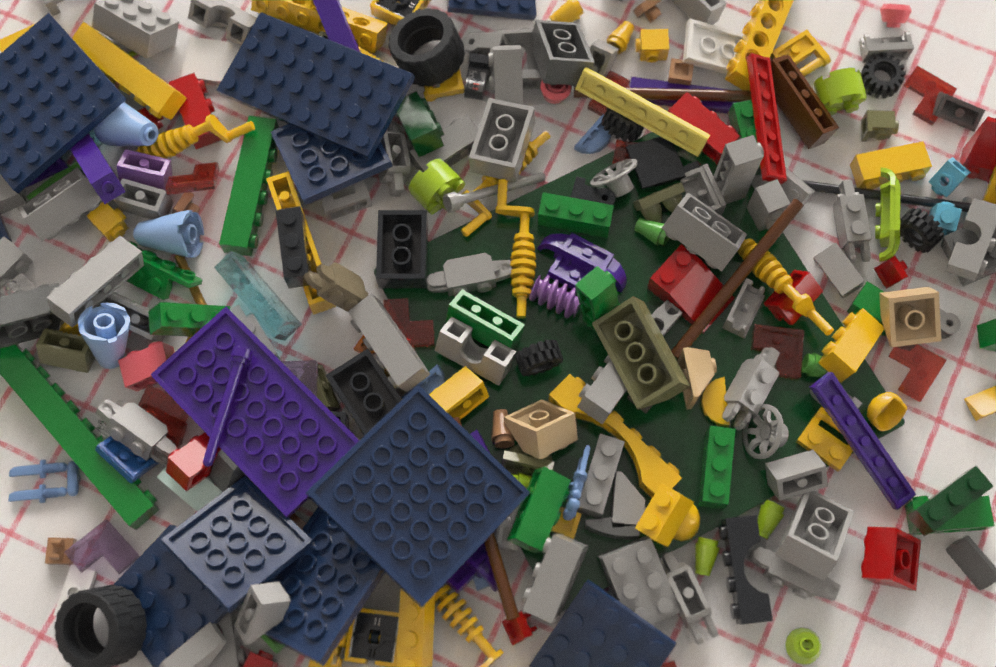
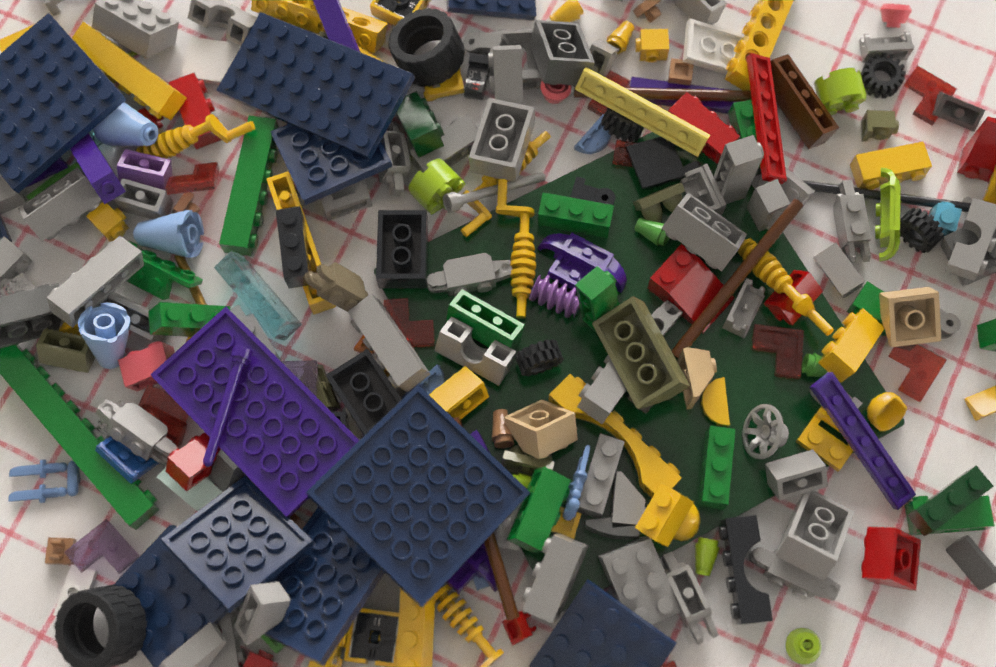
light grey wheel [590,159,638,198] -> none
light grey hinge [722,347,780,430] -> none
lime cone [757,499,785,540] -> none
yellow plate [770,29,831,77] -> none
red tile [873,256,908,289] -> none
medium azure brick [928,157,971,197] -> none

